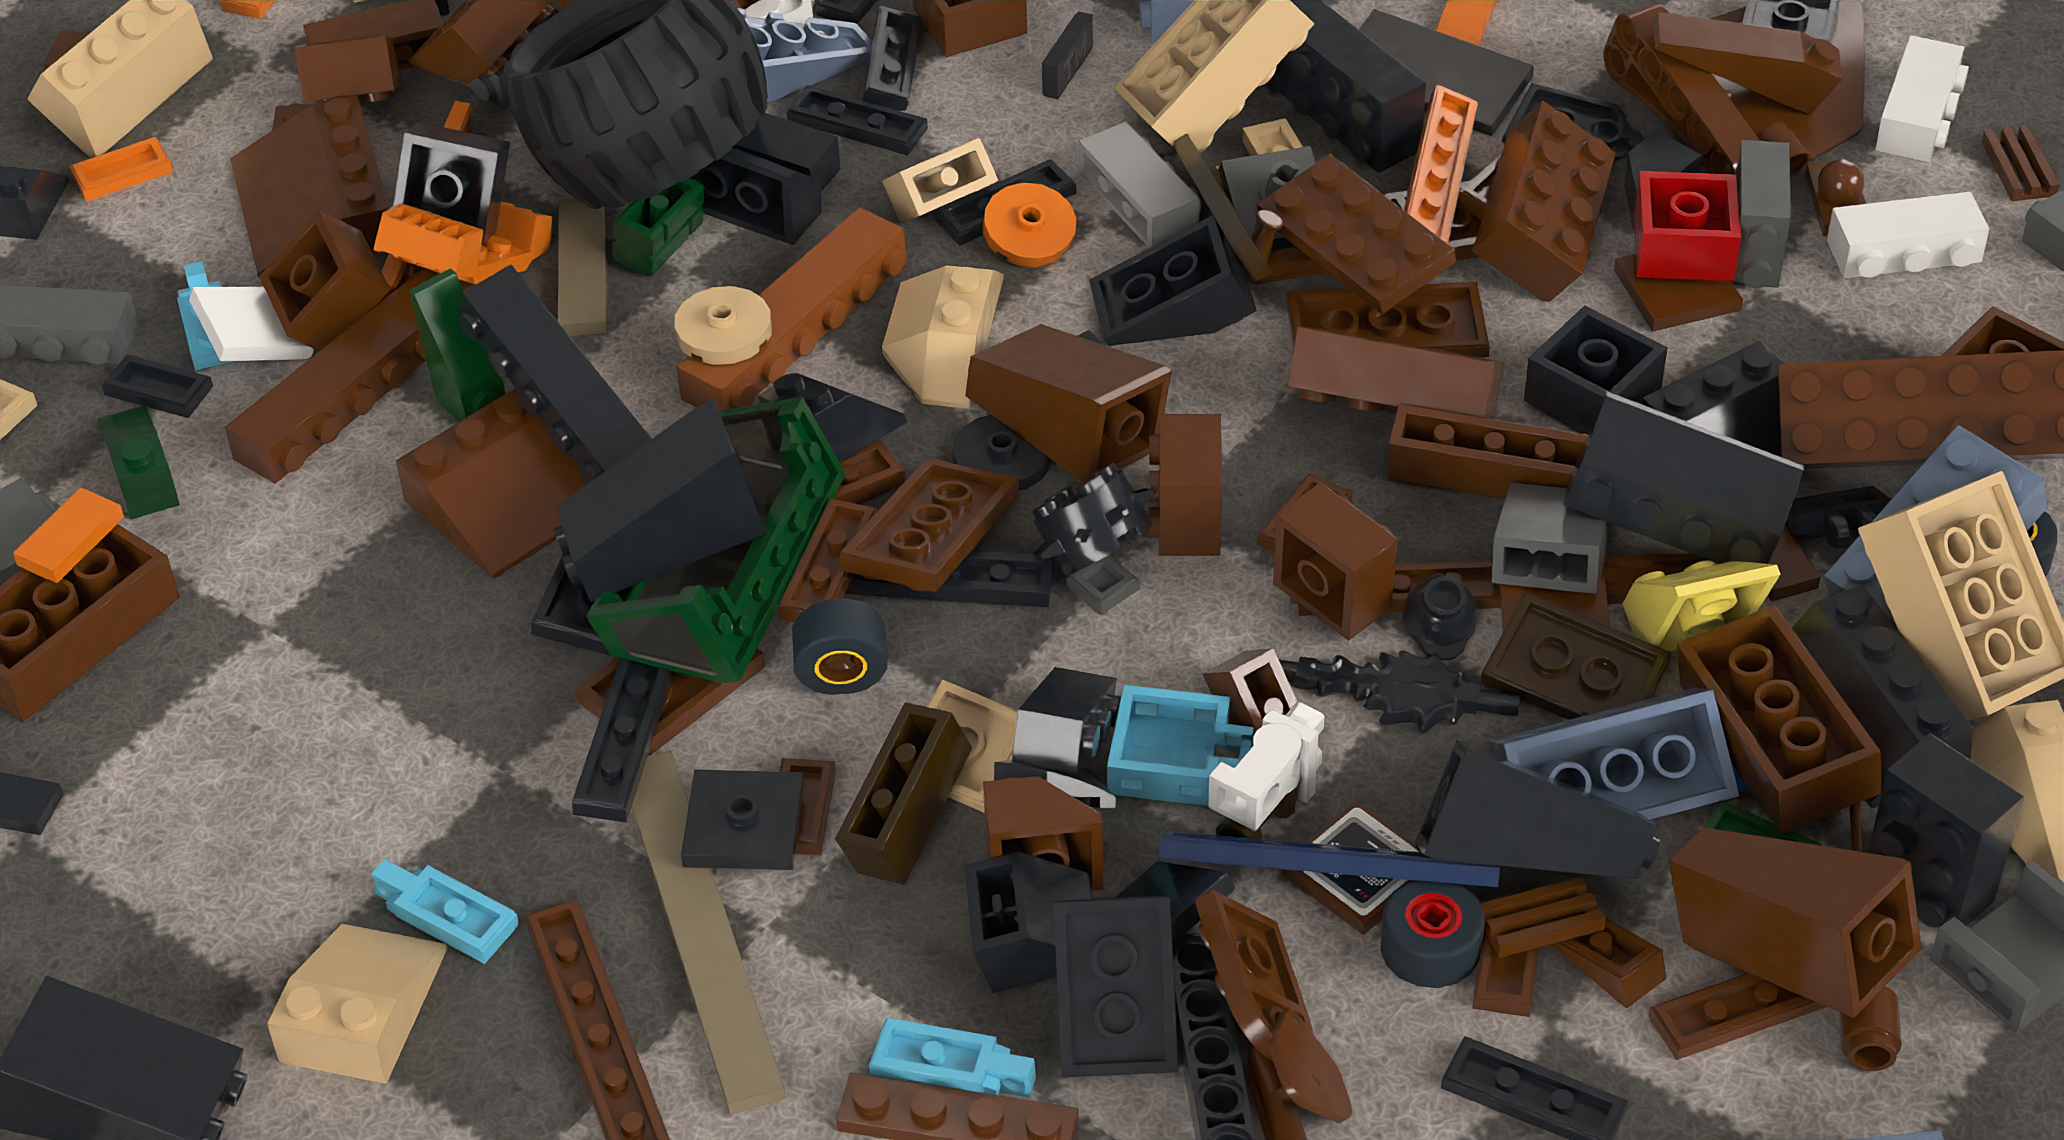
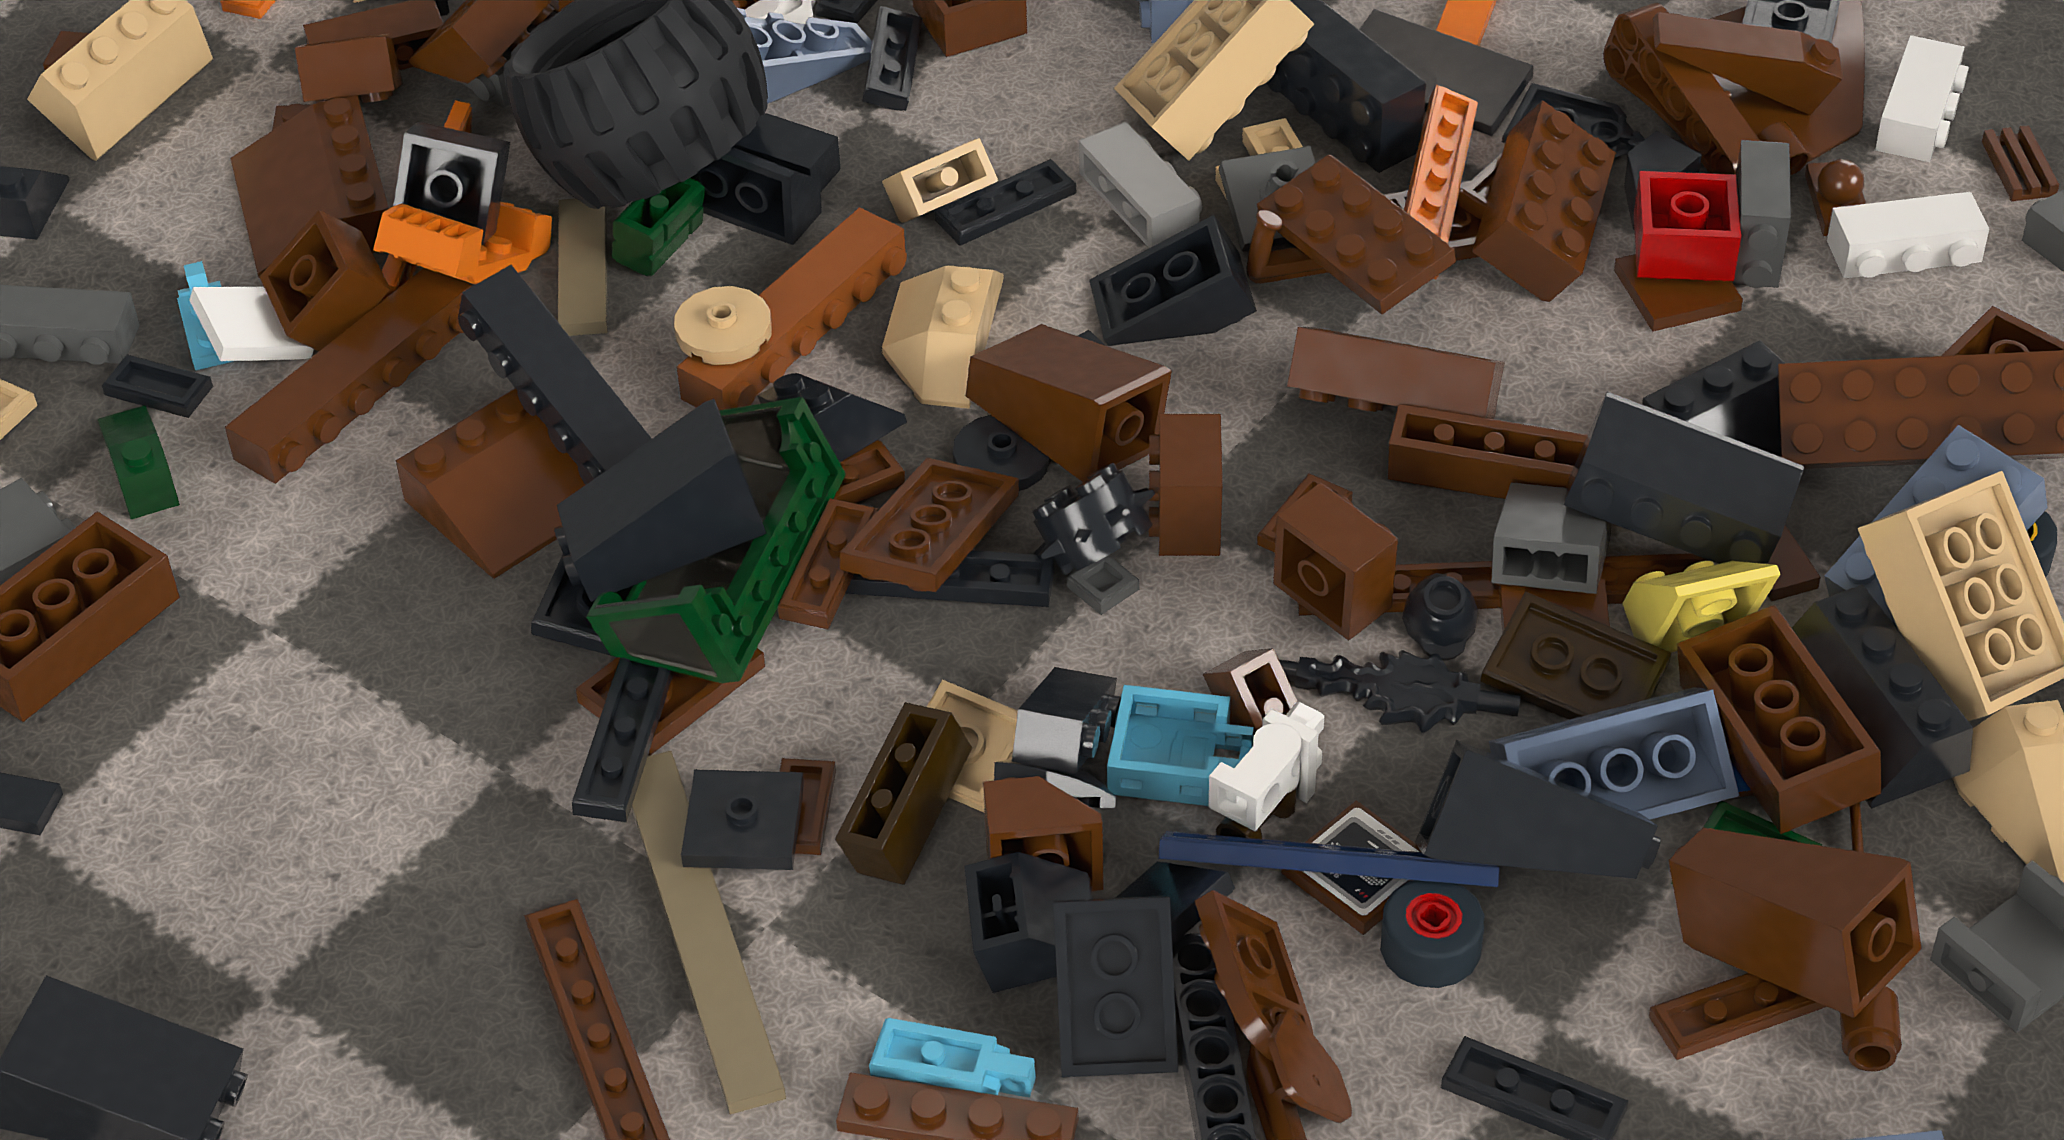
orange tile [13,487,124,583] -> none
orange tile [69,137,173,202] -> none
tan slope [267,924,447,1084] -> none
medium azure hinge [371,859,519,964] -> none
dark green slope [409,268,506,422] -> none
black tile [786,85,928,156] -> none
black wheel [792,598,888,695] -> none
orange plate [983,183,1077,268] -> none
black tile [1042,11,1093,100] -> none
dark brown tile [1174,133,1272,281] -> none
reddish brown tile [1286,282,1490,358] -> none
reddish brown tile [1472,926,1539,1017] -> none
reddish brown tile [1480,876,1606,958] -> none
black brick [1524,305,1668,435] -> none
reddish brown slope [1551,912,1666,1008] -> none
black hinge [1785,486,1892,549] -> none
black brick [1868,733,2024,928] -> none

